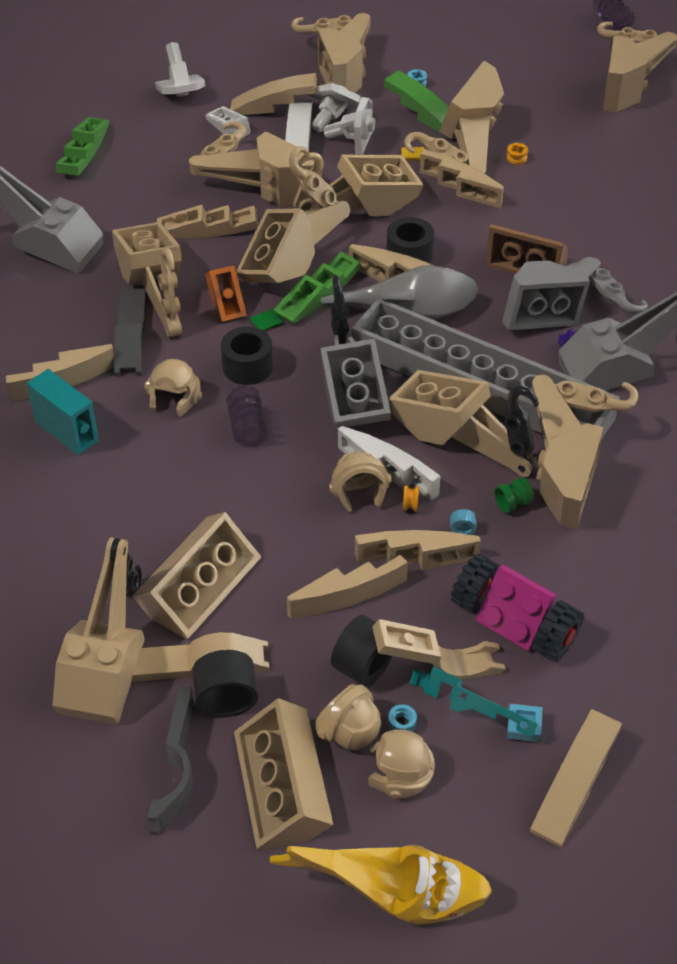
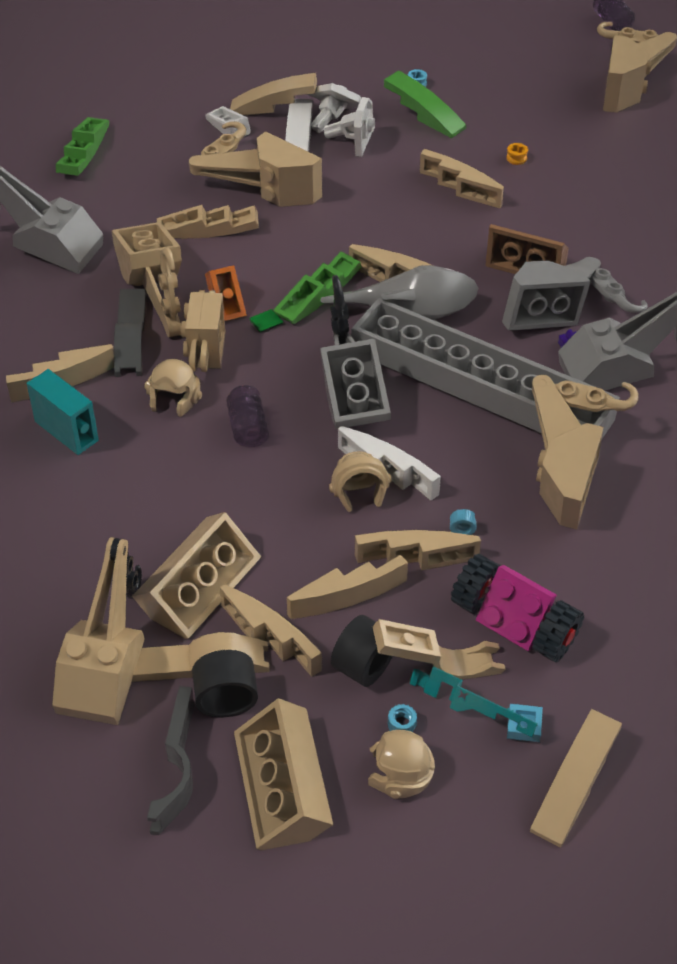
white piece [155,42,205,97] -> none
black piece [221,327,273,385] -> none
tan slope [236,146,350,283] -> none
yellow piece [269,845,492,925] -> none
tan slope [291,13,370,93] -> none
tan slope [293,152,423,217] -> none
tan helmet [315,684,381,750] -> none
black piece [386,217,434,264] -> none
tan slope [388,370,539,477] -> none
yellow piece [401,147,424,161] -> none
light orange bush [403,485,419,512] -> none
tan slope [404,61,504,174] -> none
green wheel [494,477,534,513] -> none
none -> tan brick [181,290,225,372]
none -> tan slope [220,584,322,677]

